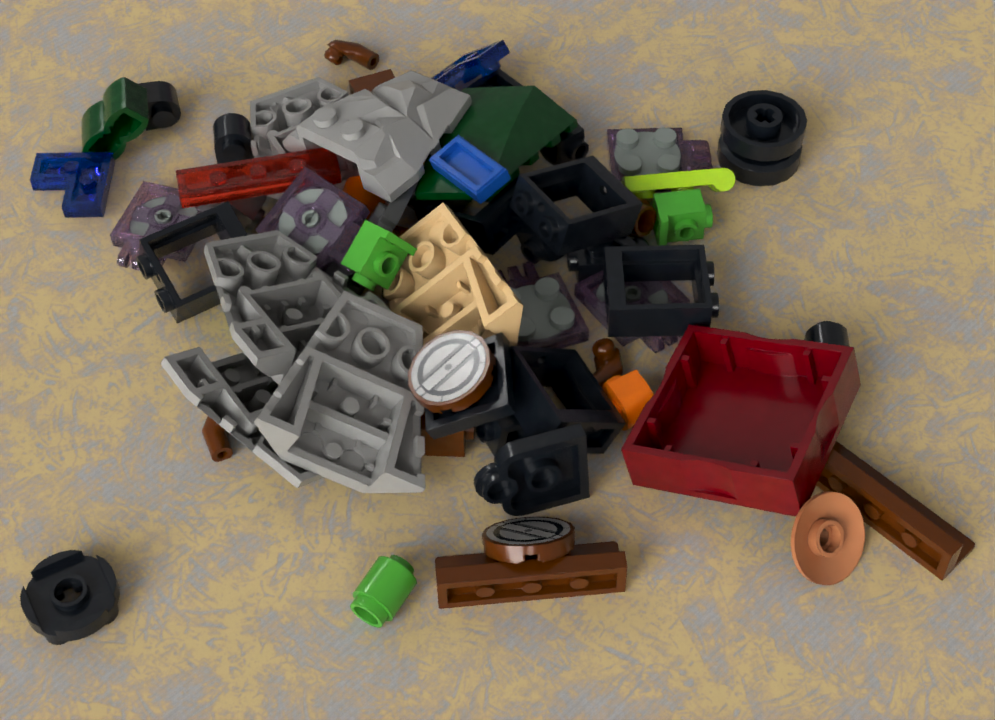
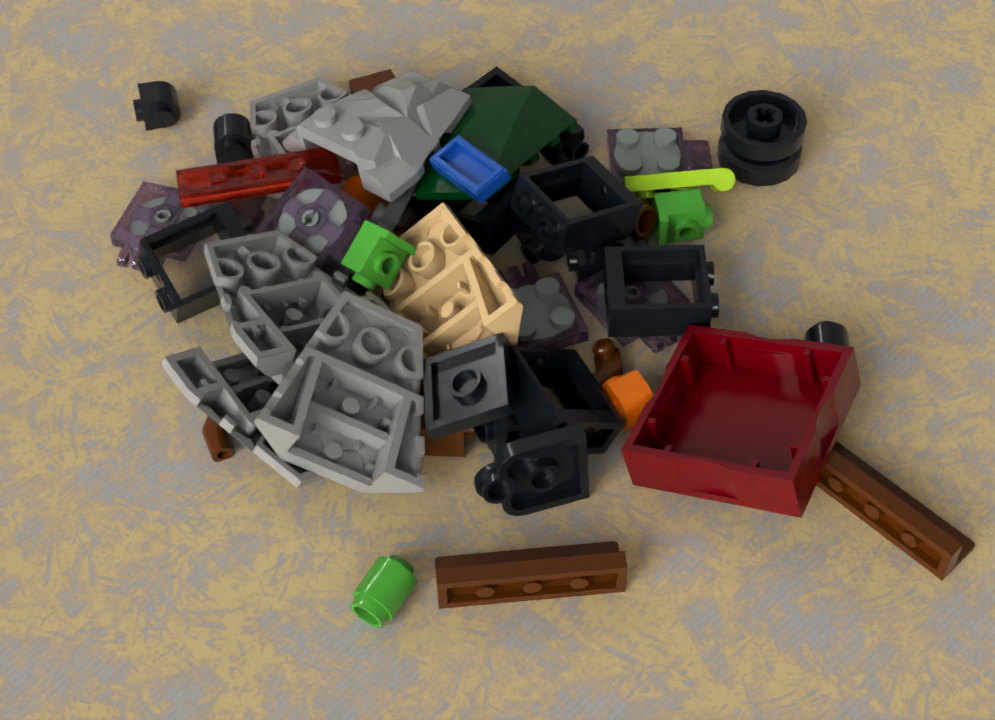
black plate [20,550,120,645] -> none
clear blue plate [30,152,115,218] -> none
dark green brick [81,77,149,165] -> none
reddish brown arm [324,39,379,70] -> none
tile [408,330,496,414] -> none
clear blue plate [431,40,510,89] -> none
tile [482,517,575,564] -> none
nougat dish [791,491,865,585] -> none

